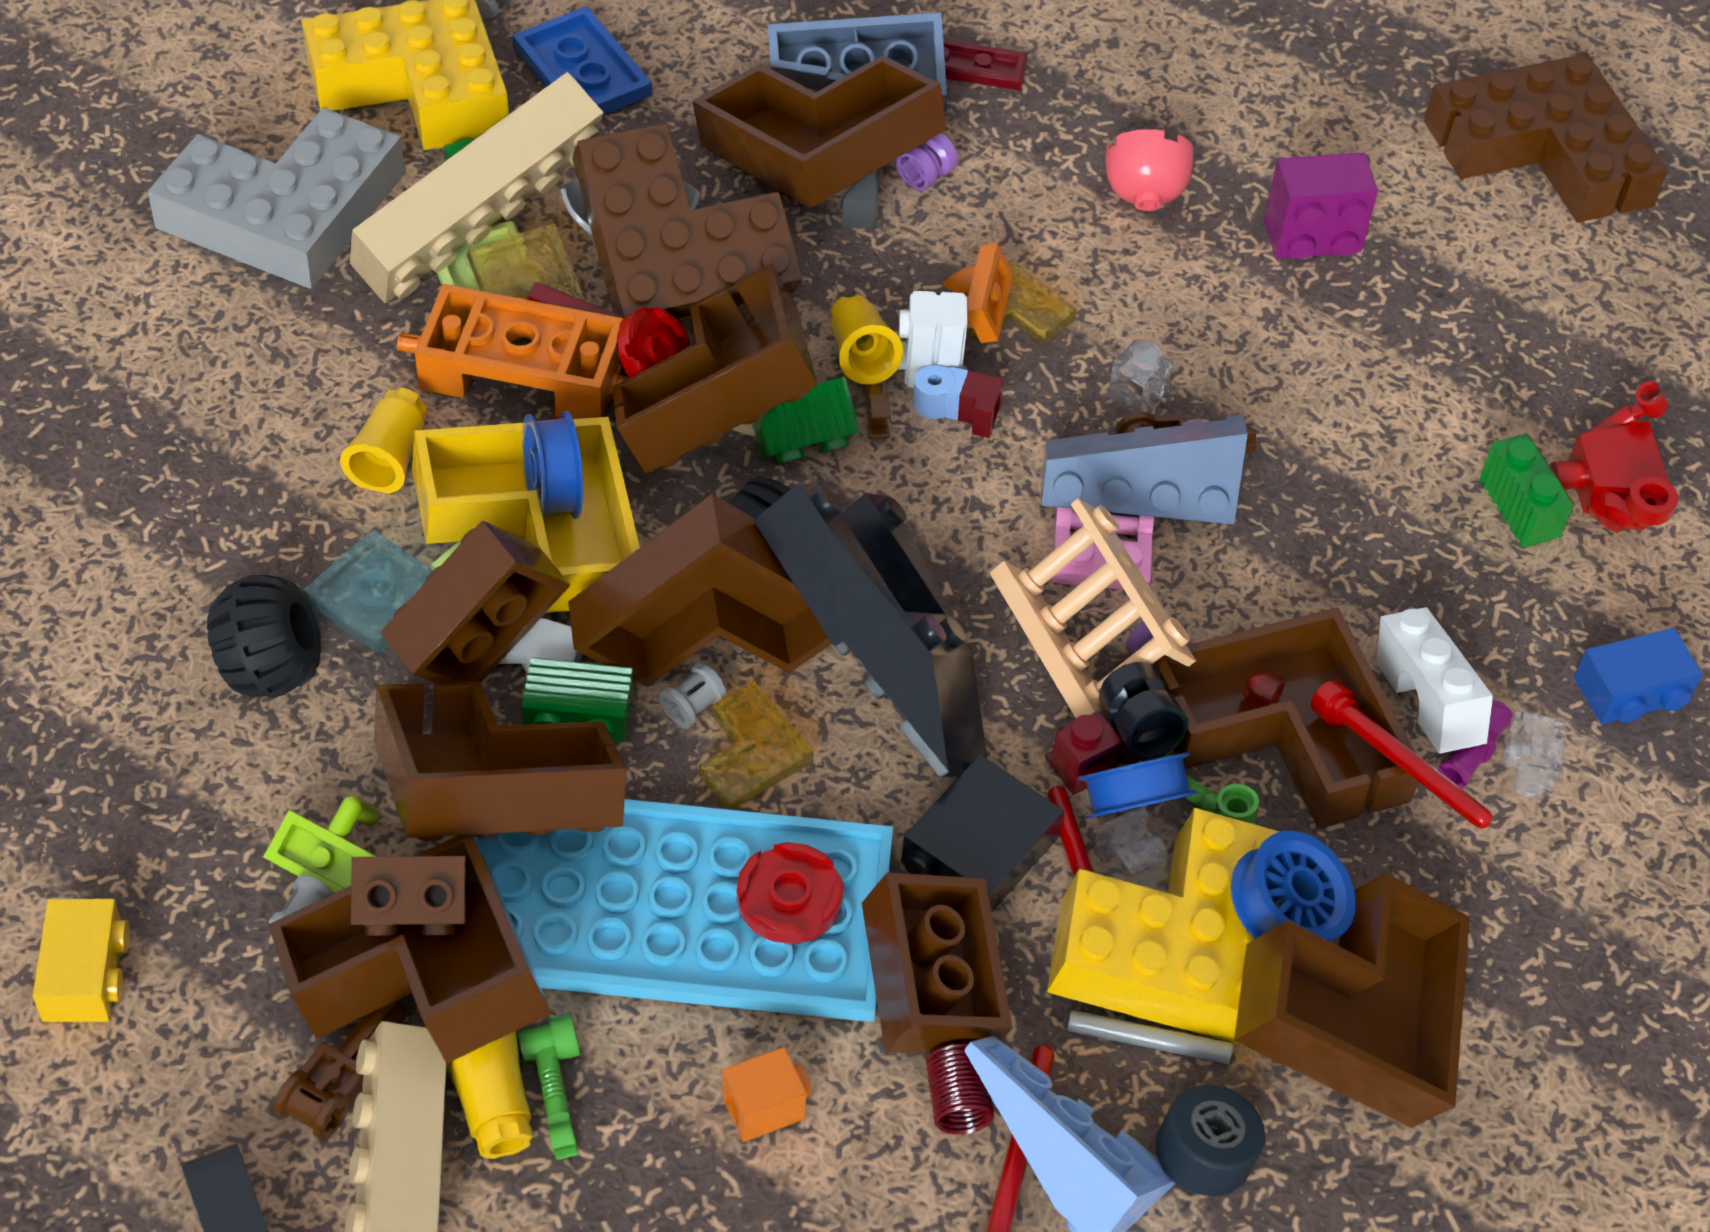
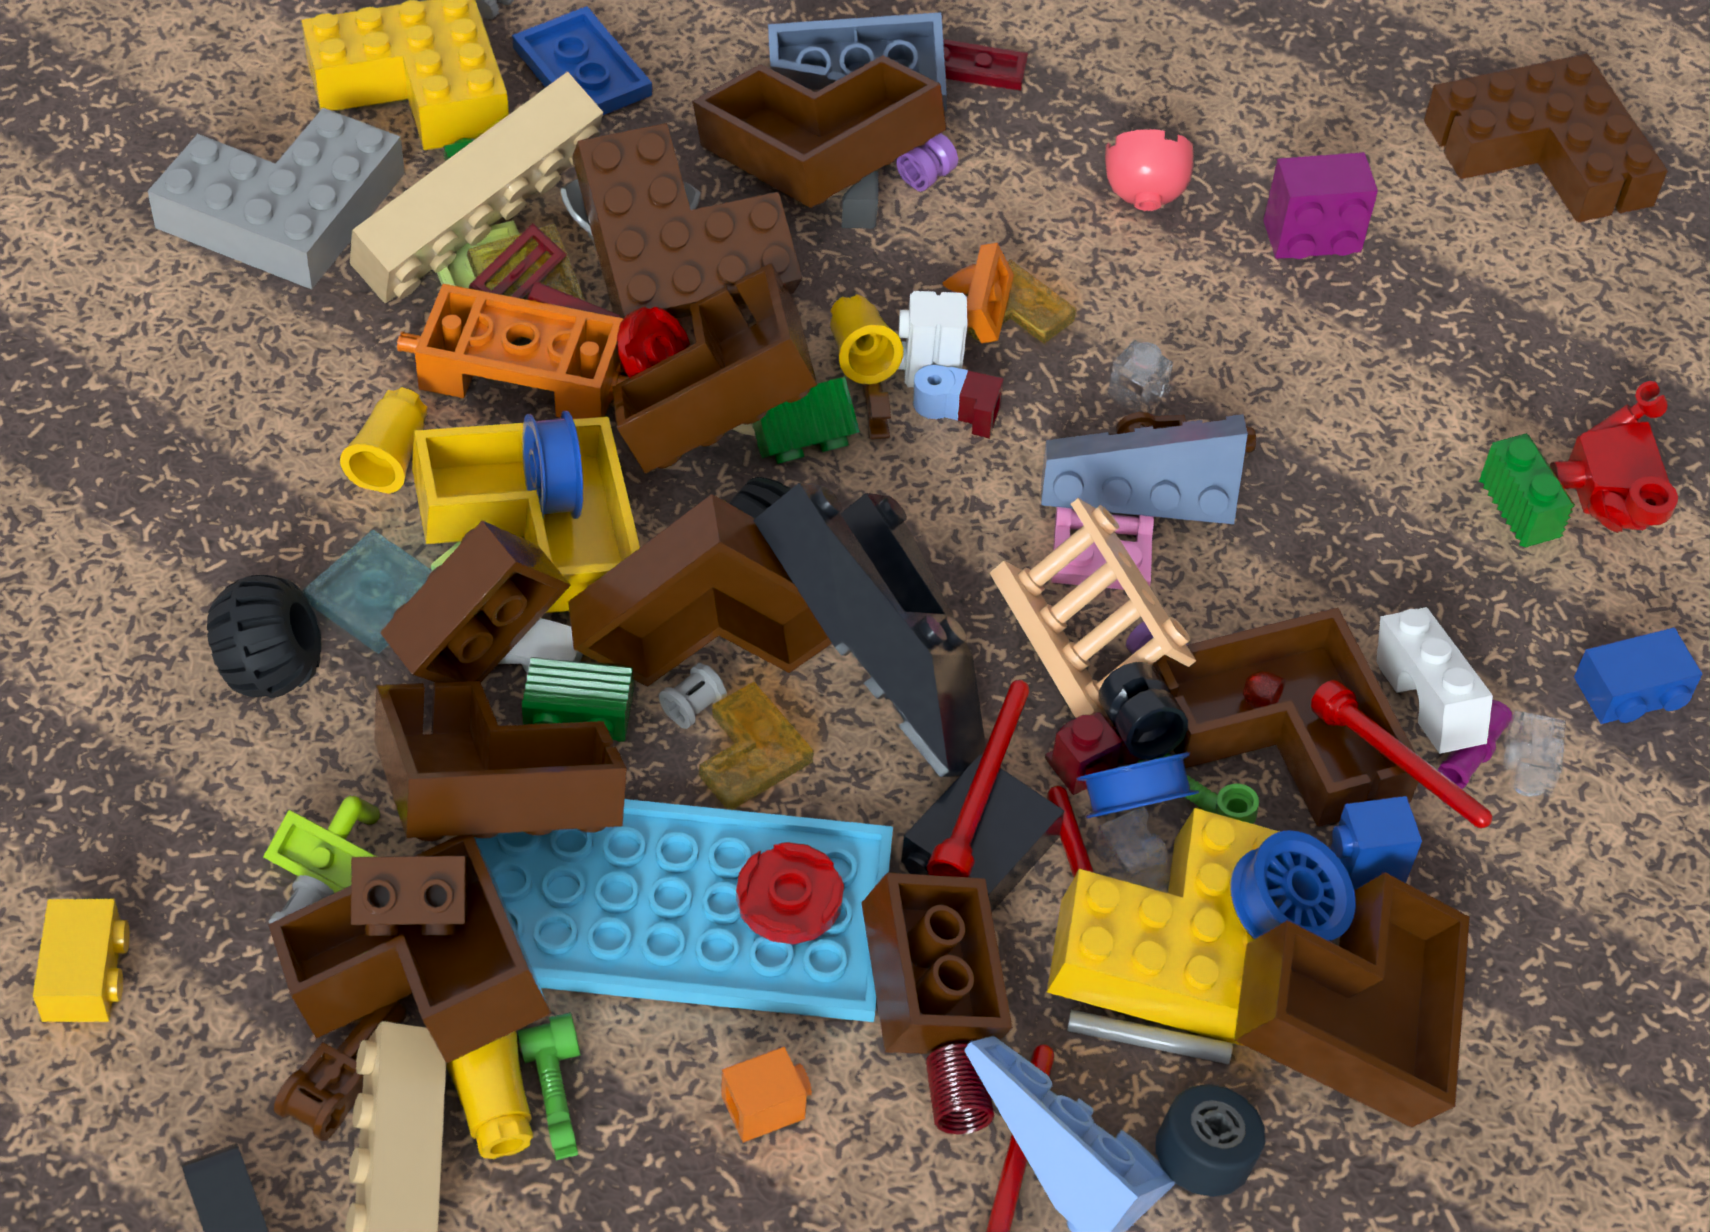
none -> dark red tile [469,223,567,299]
none -> red piece [927,680,1030,878]
none -> blue brick [1330,796,1422,890]

